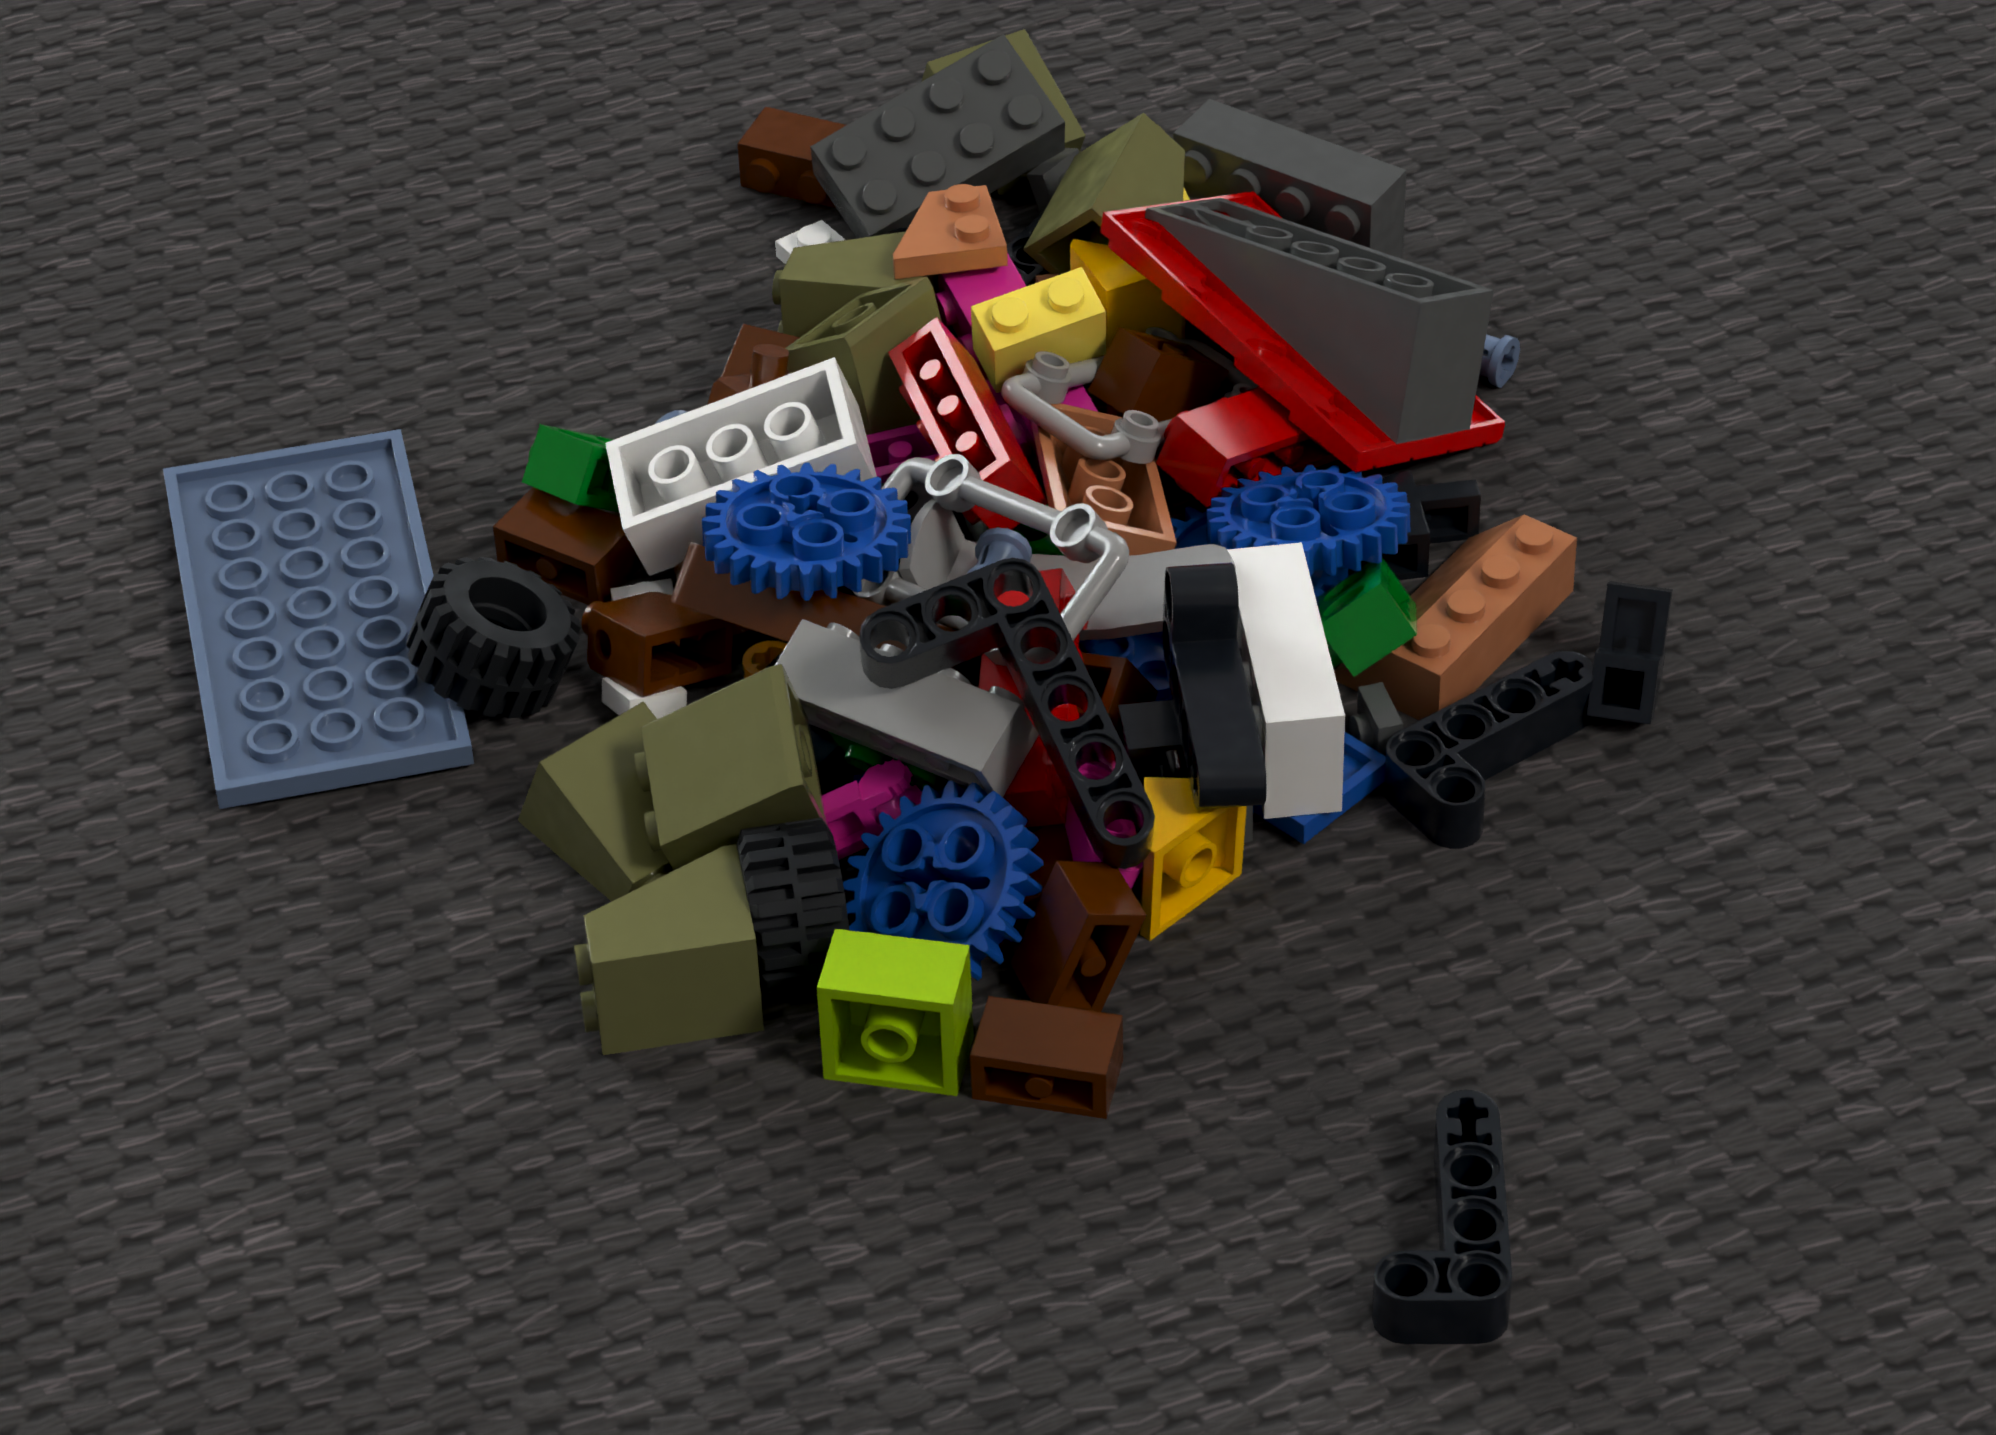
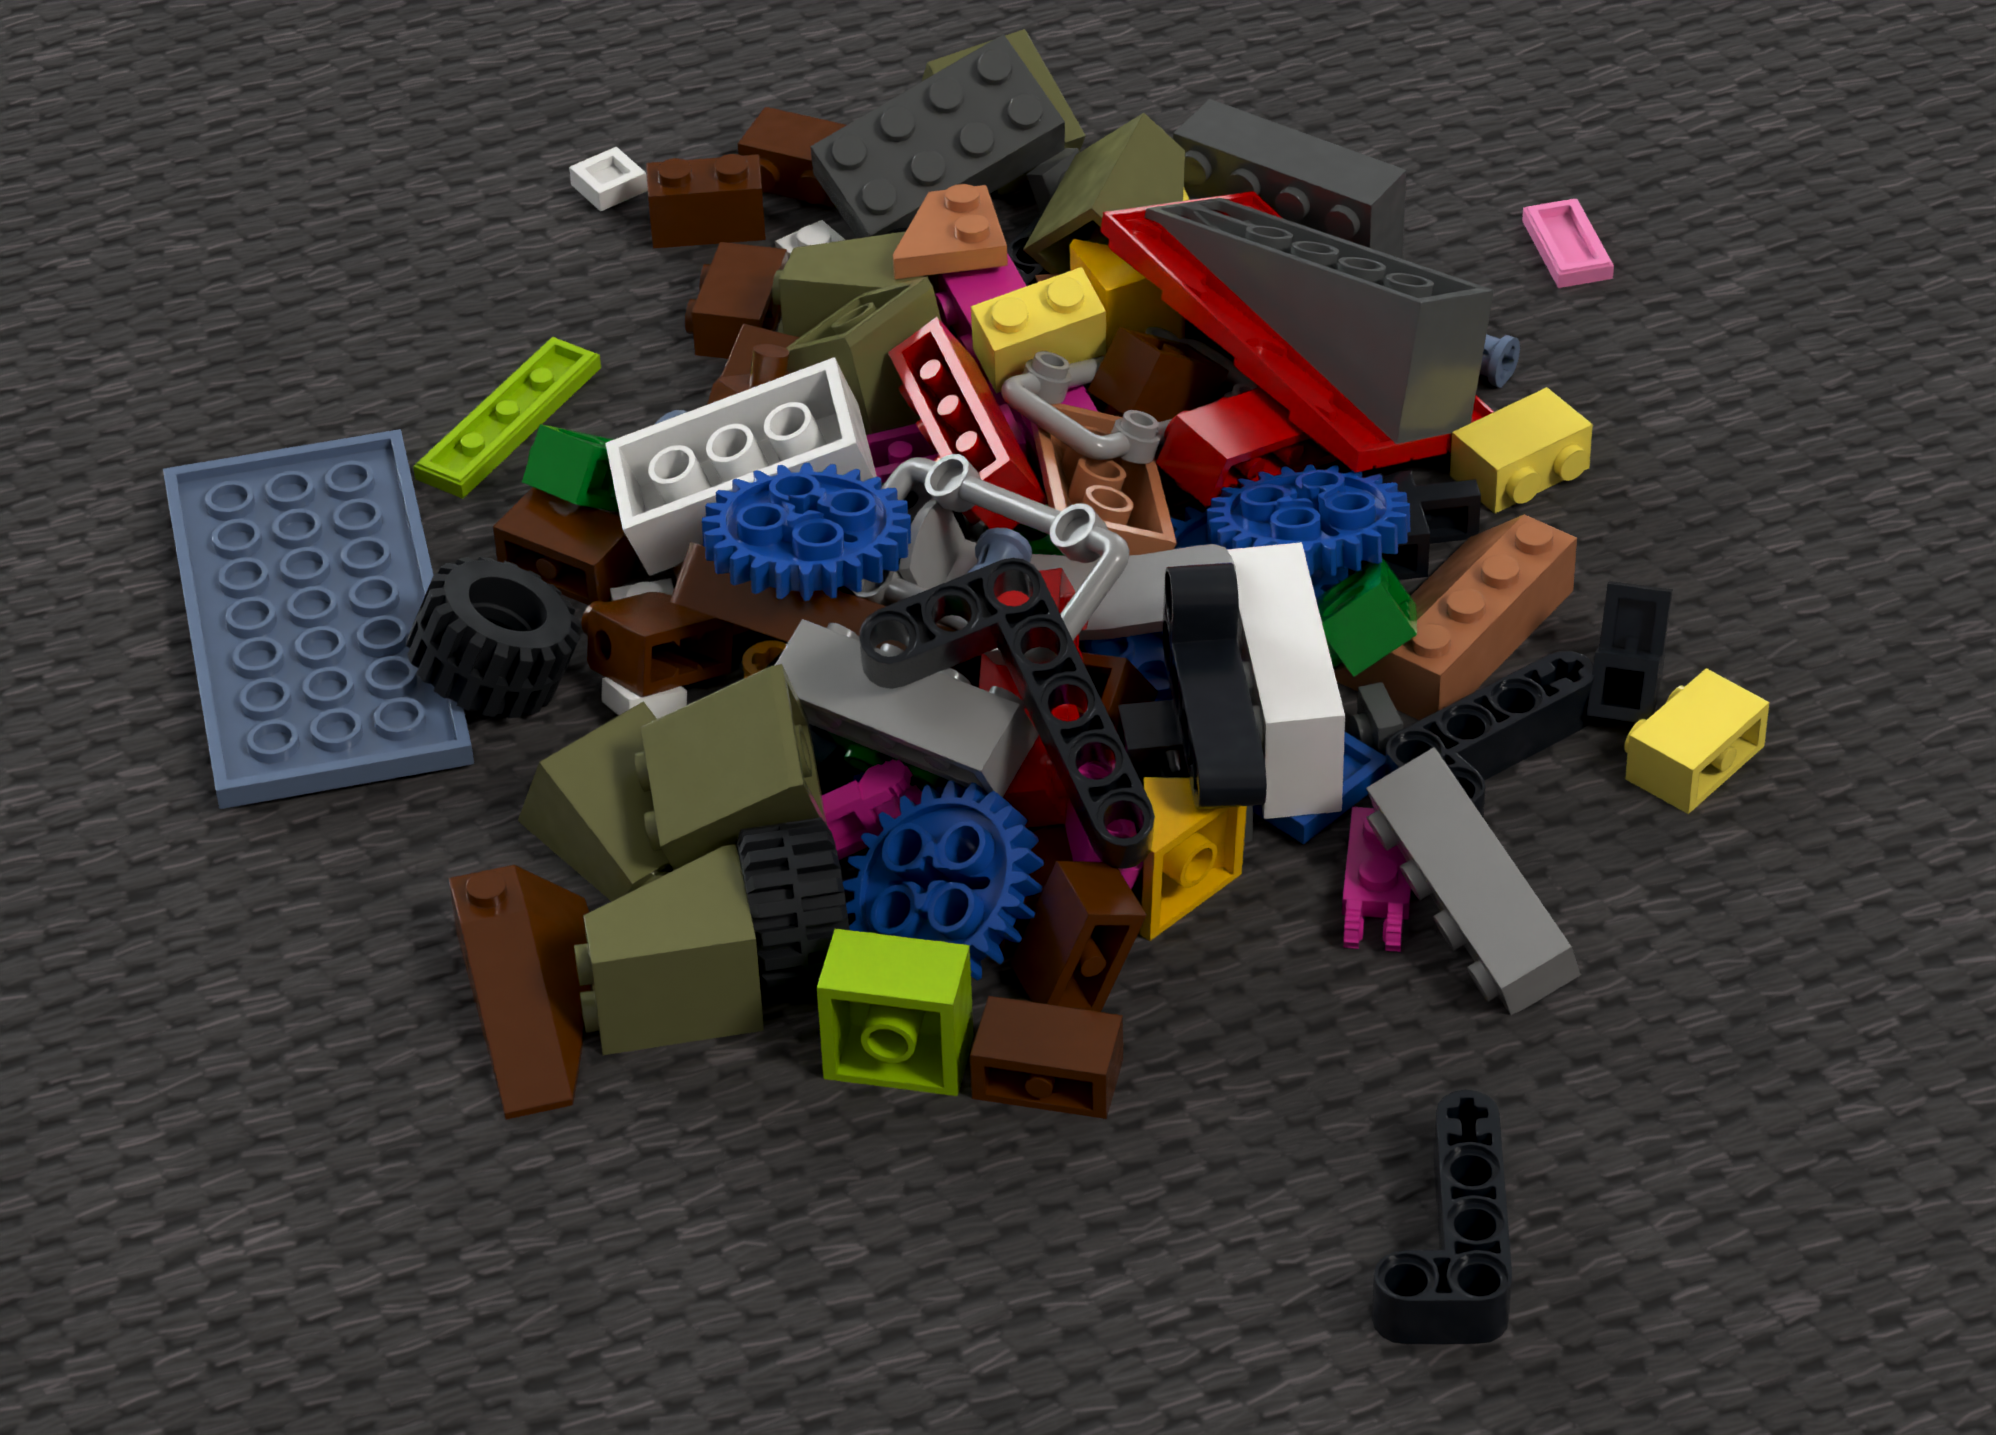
none -> lime tile [413,337,601,499]
none -> reddish brown wedge [448,865,591,1120]
none -> white plate [569,147,648,211]
none -> reddish brown brick [646,154,766,249]
none -> reddish brown brick [685,242,788,359]
none -> dark pink hinge [1342,807,1411,952]
none -> light grey brick [1366,747,1581,1015]
none -> light yellow brick [1450,387,1593,514]
none -> bright pink tile [1522,198,1614,288]
none -> light yellow brick [1624,668,1770,814]

